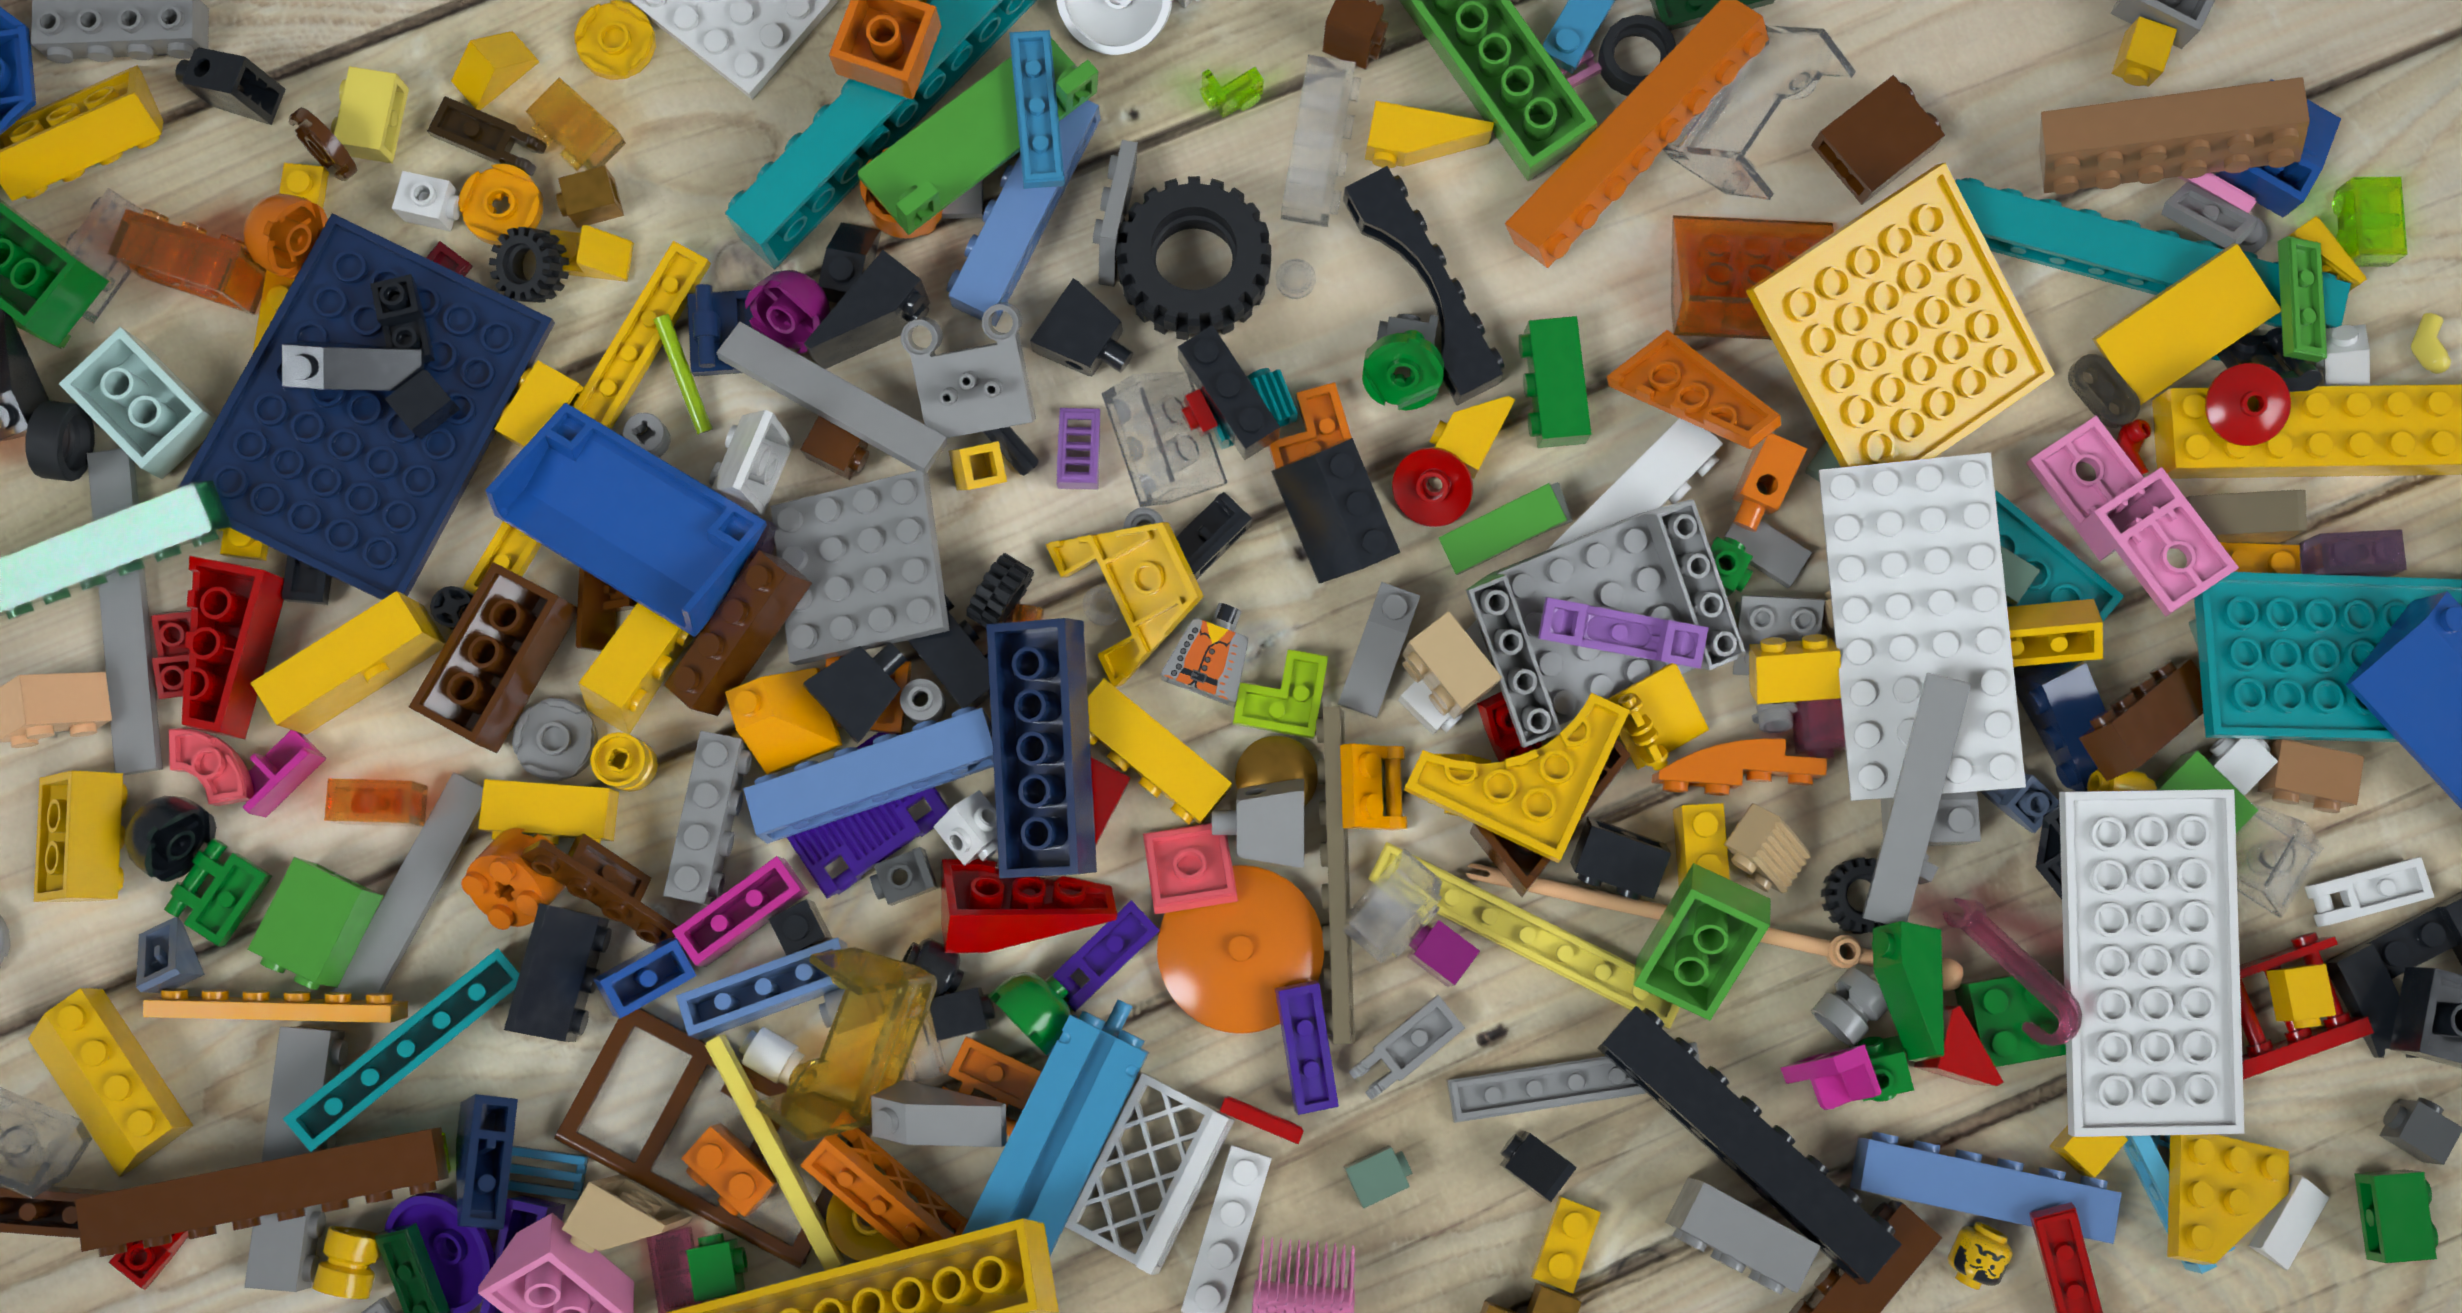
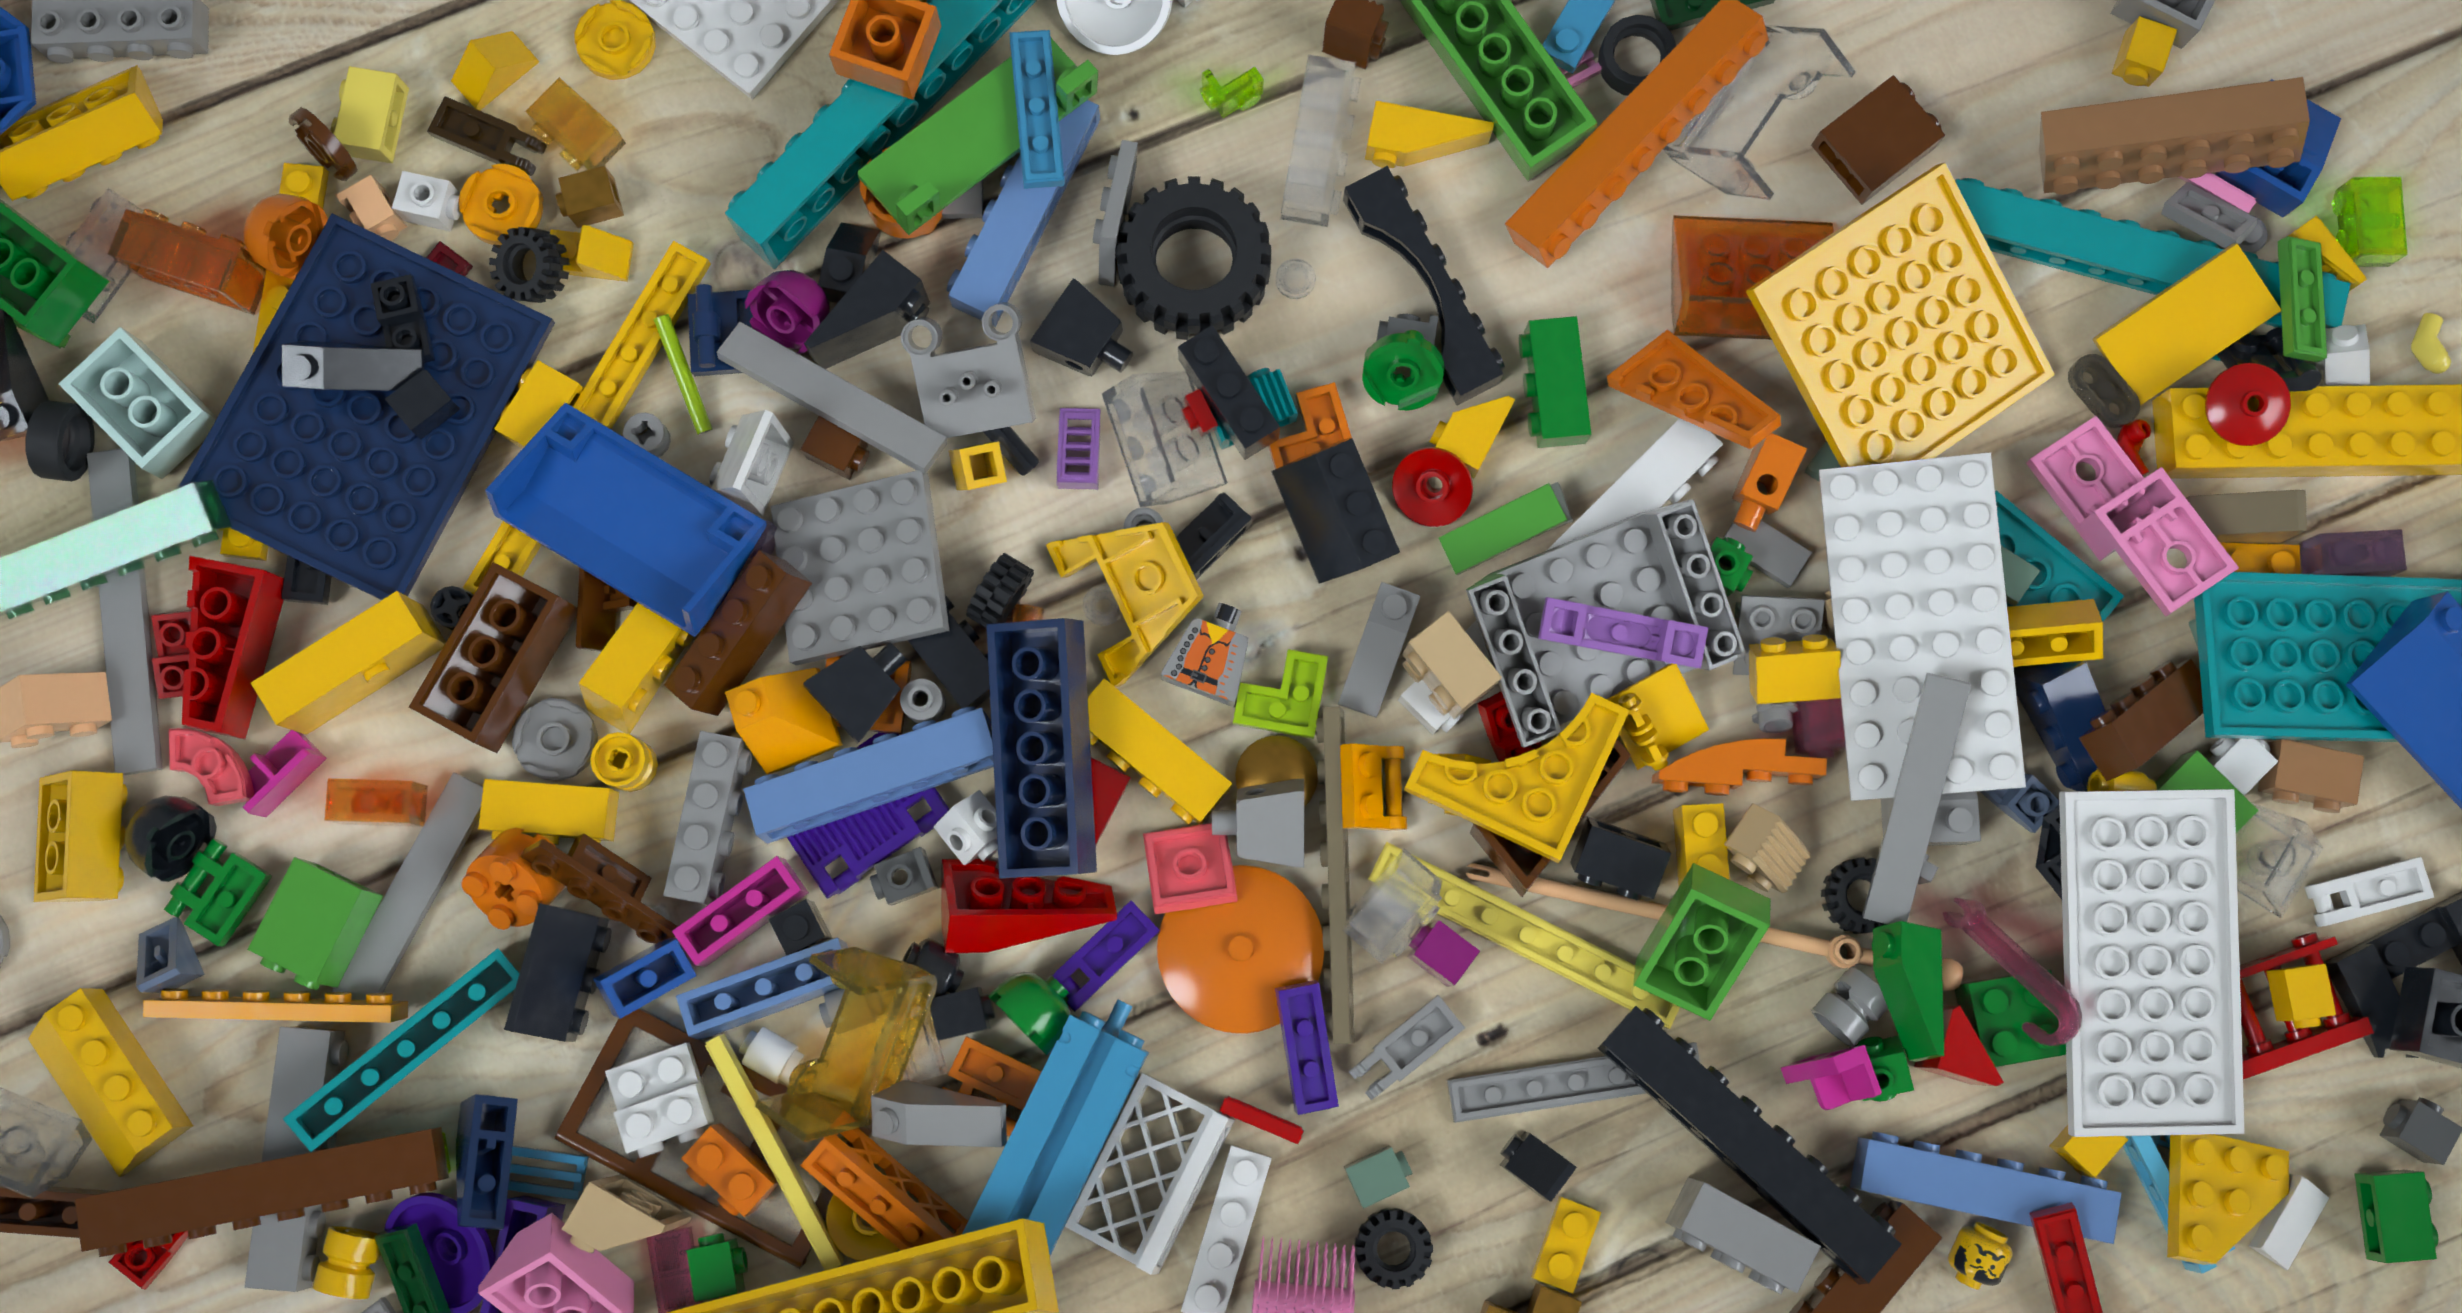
black torso [175,47,286,125] -> none
none -> light nougat brick [336,175,407,241]
none -> white plate [605,1042,715,1158]
none -> black tyre [1355,1208,1433,1289]

